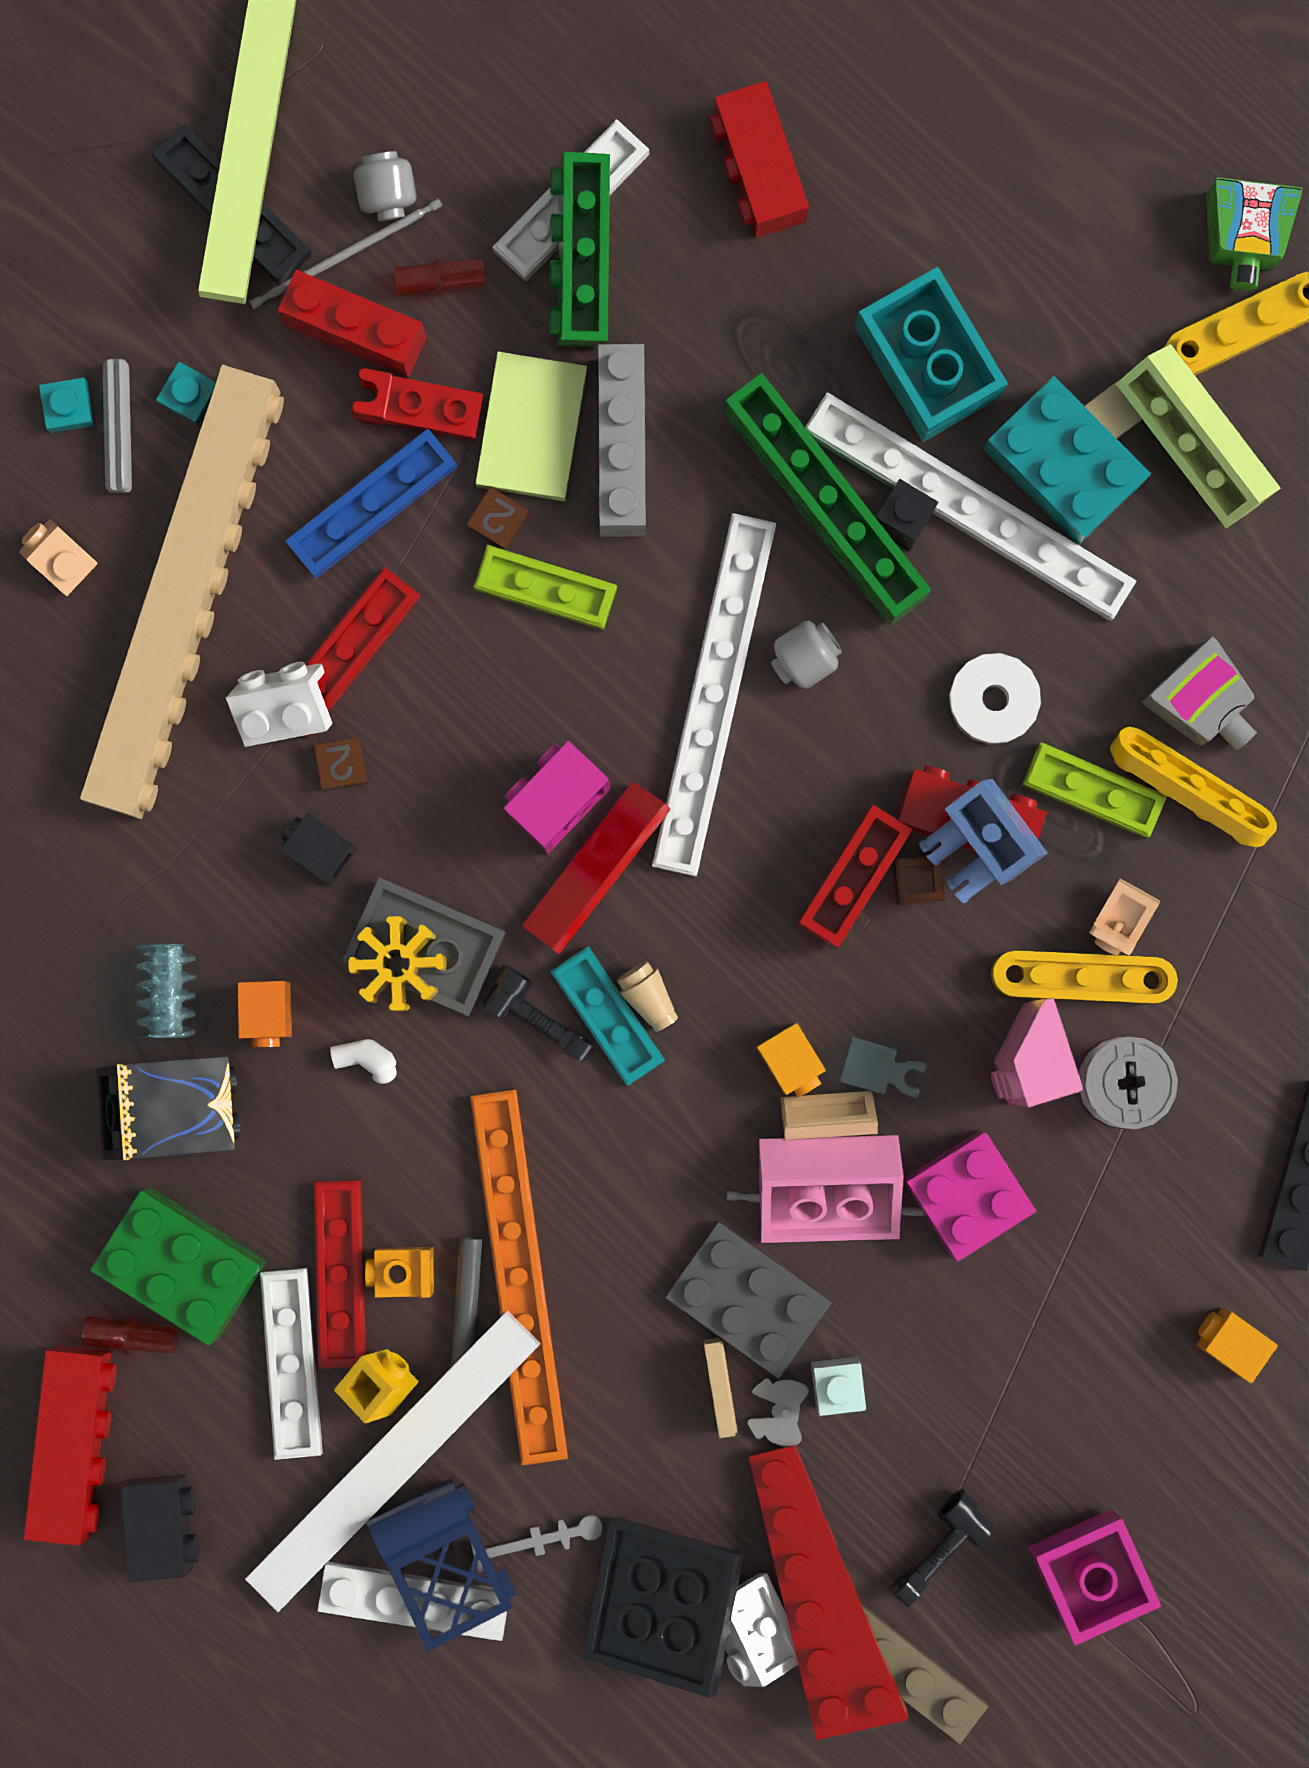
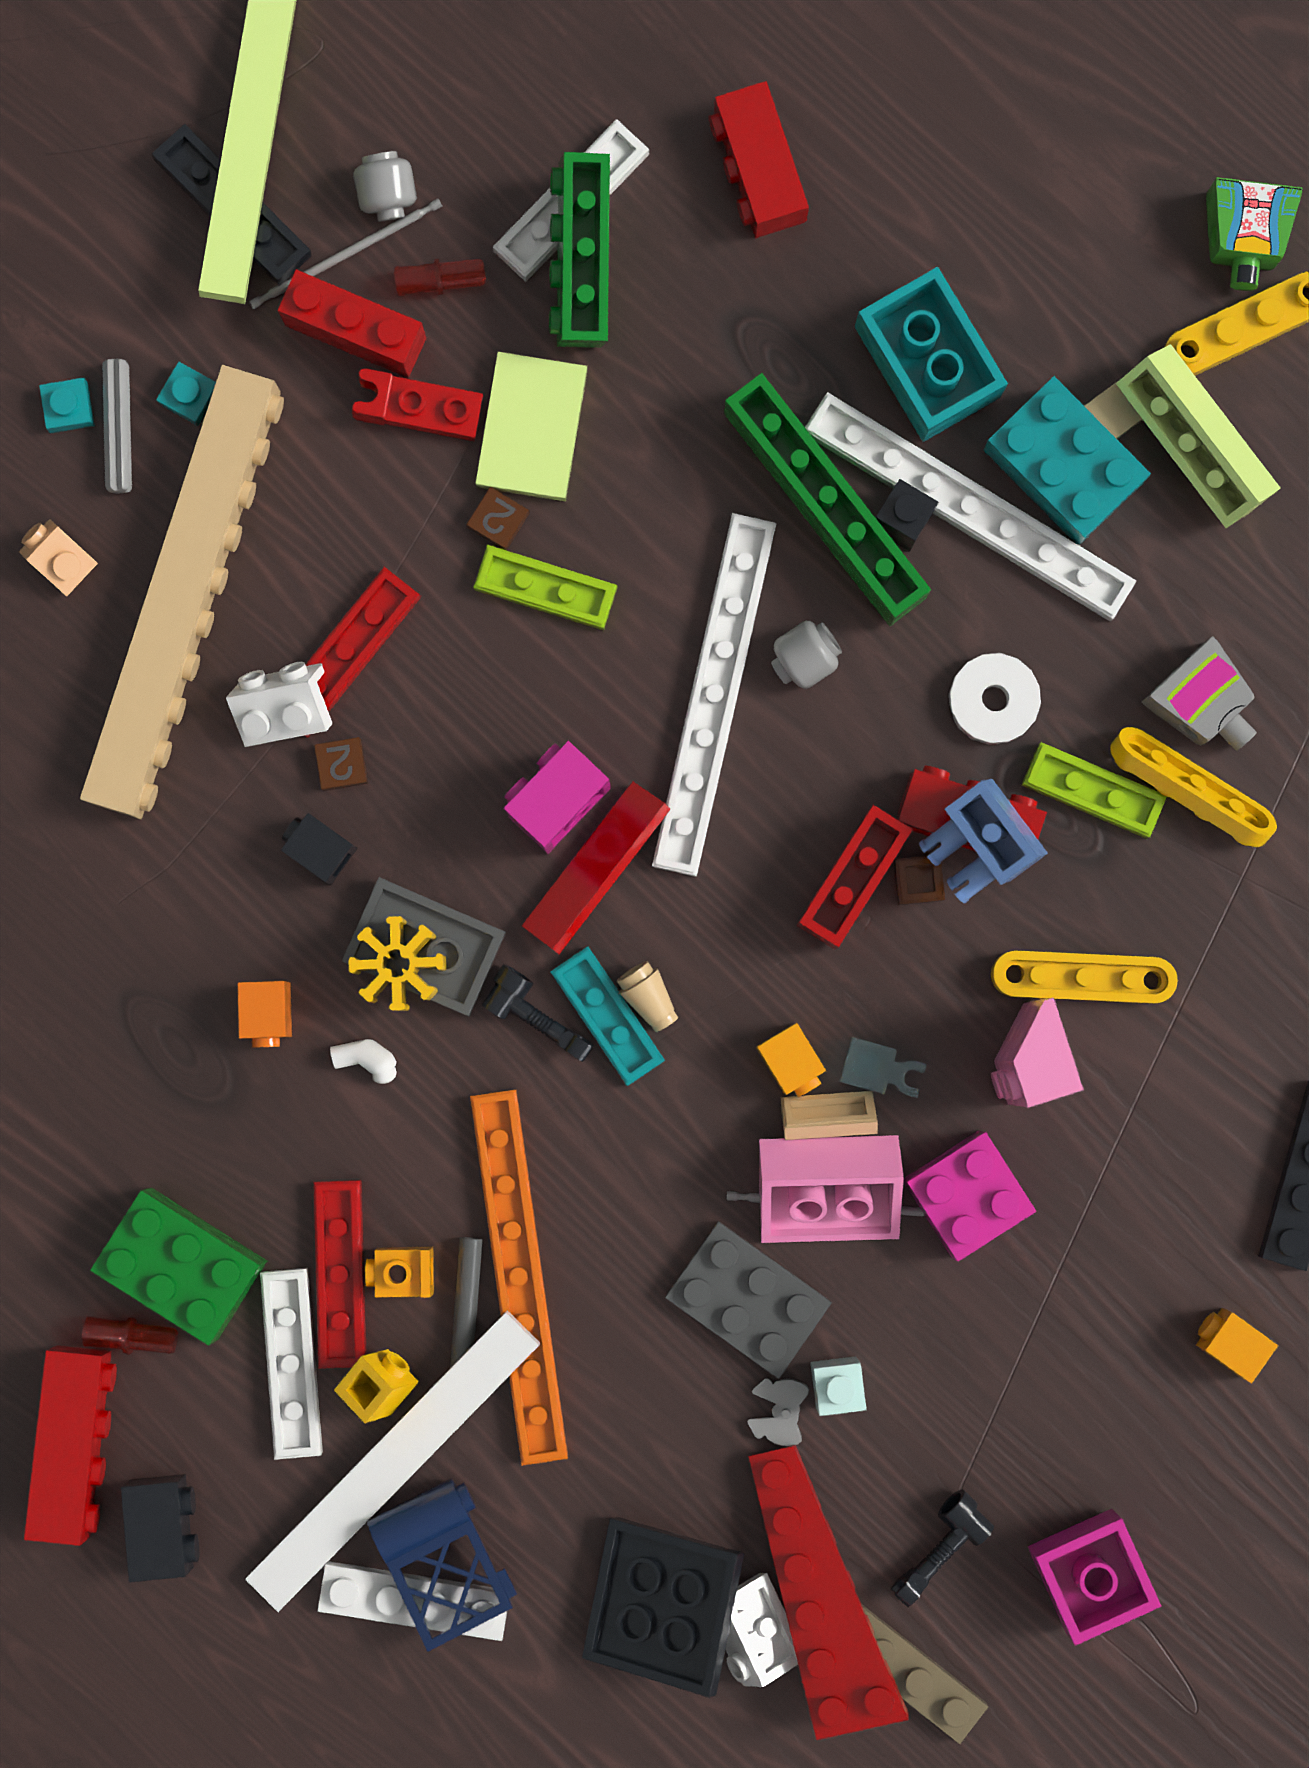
black slope [97,1057,240,1160] -> none
clear light blue piece [136,944,196,1038] -> none
blue plate [286,429,458,579] -> none
light grey piece [471,1514,603,1573] -> none
light grey brick [598,344,646,537] -> none
tan tile [703,1337,738,1438] -> none
light grey piece [1079,1036,1178,1129] -> none
light nougat bracket [1089,878,1160,955] -> none

